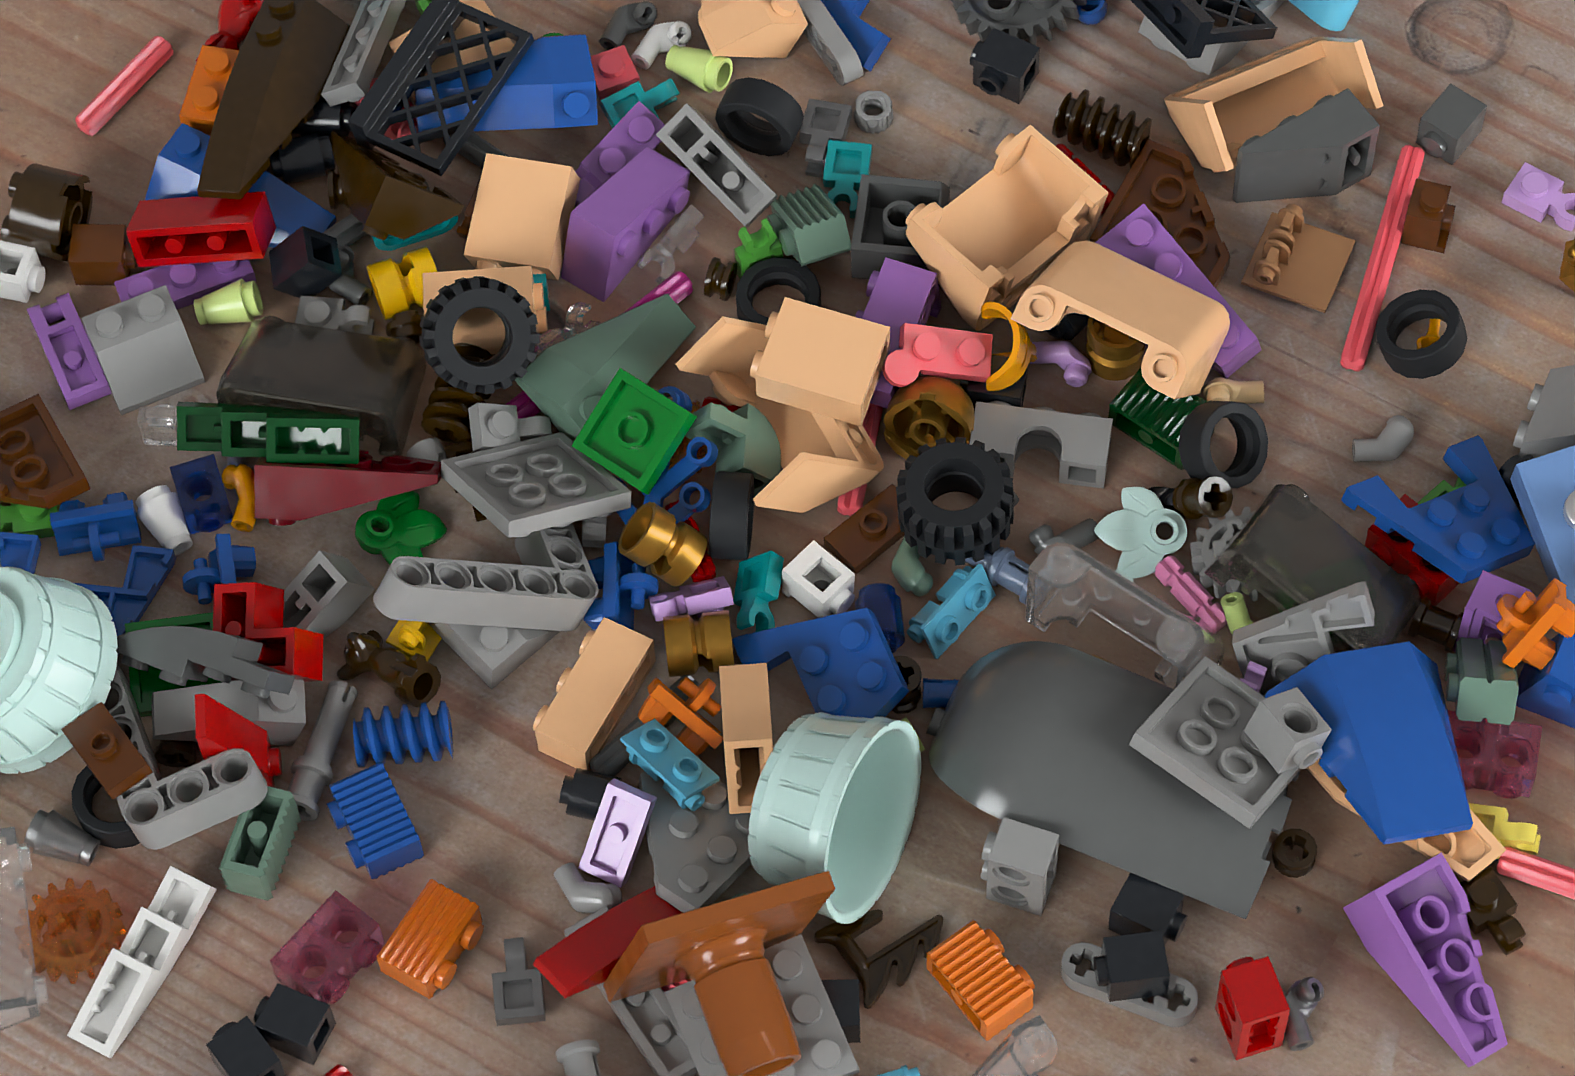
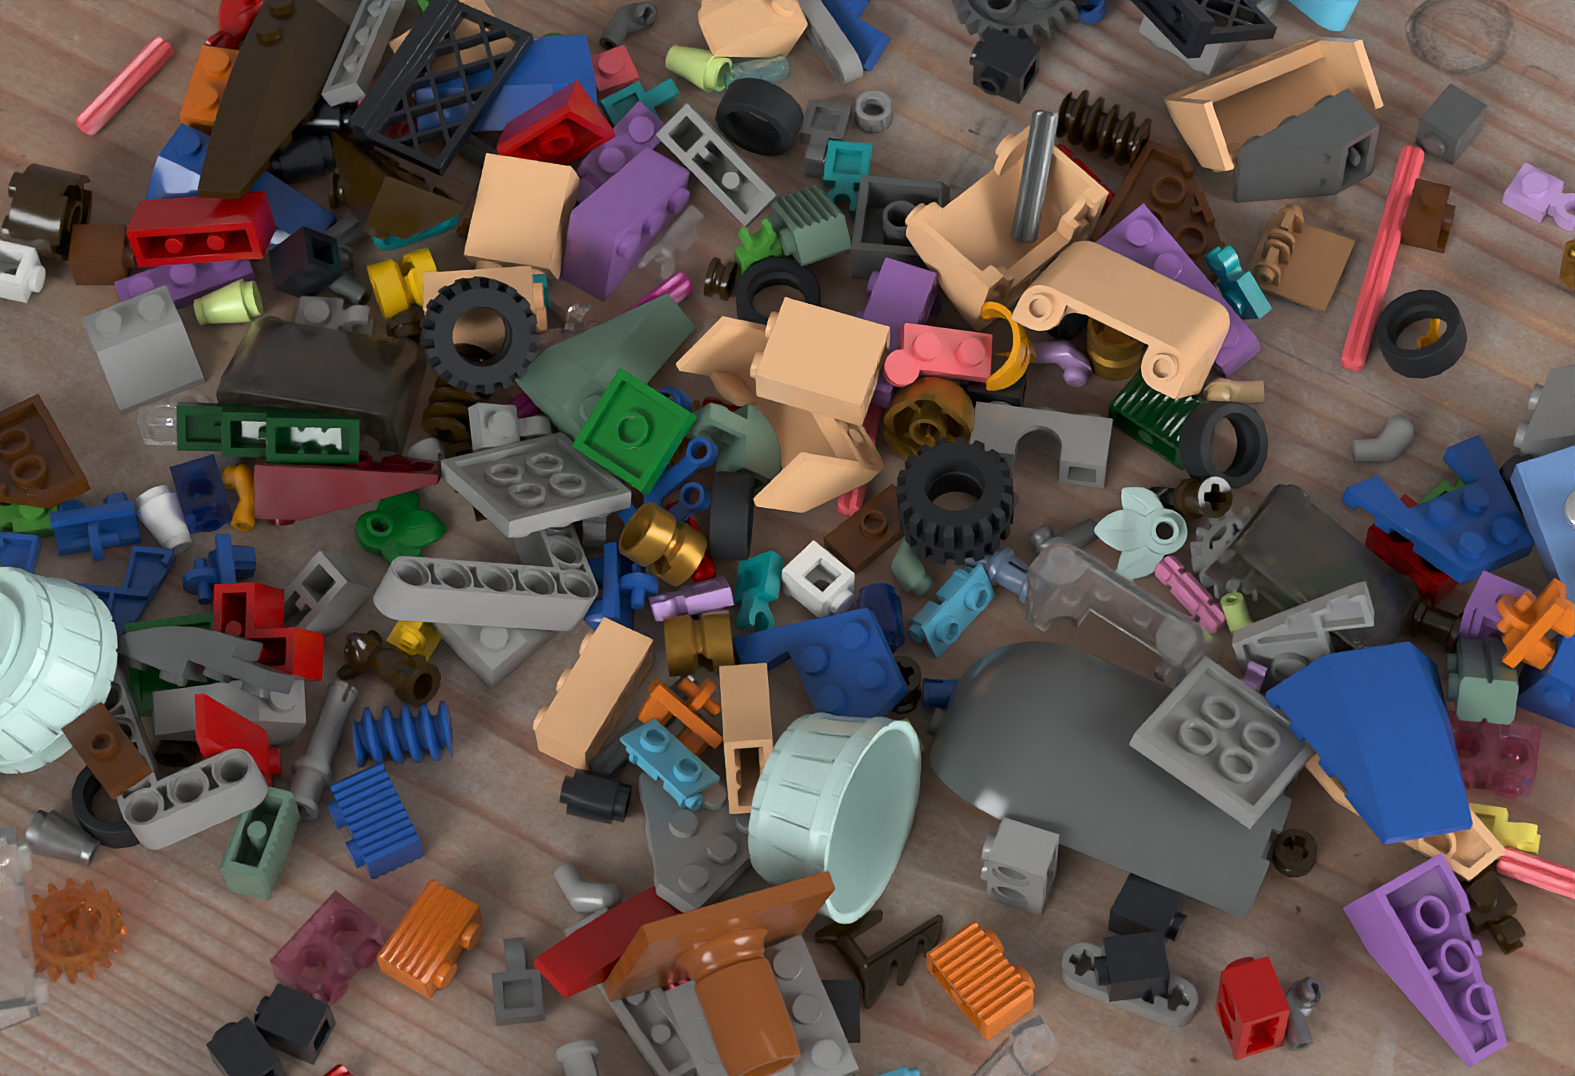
medium lavender plate [26,293,112,410] -> none
white slope [67,866,217,1058] -> none
plate [578,778,657,888] -> none
white arm [631,21,692,69] -> none
light grey brick [1244,687,1332,774] -> none
none -> red slope [496,80,616,166]
none -> clear light blue cone [724,54,791,90]
none -> dark grey axle [1011,110,1058,243]
none -> teal plate [1203,245,1272,320]

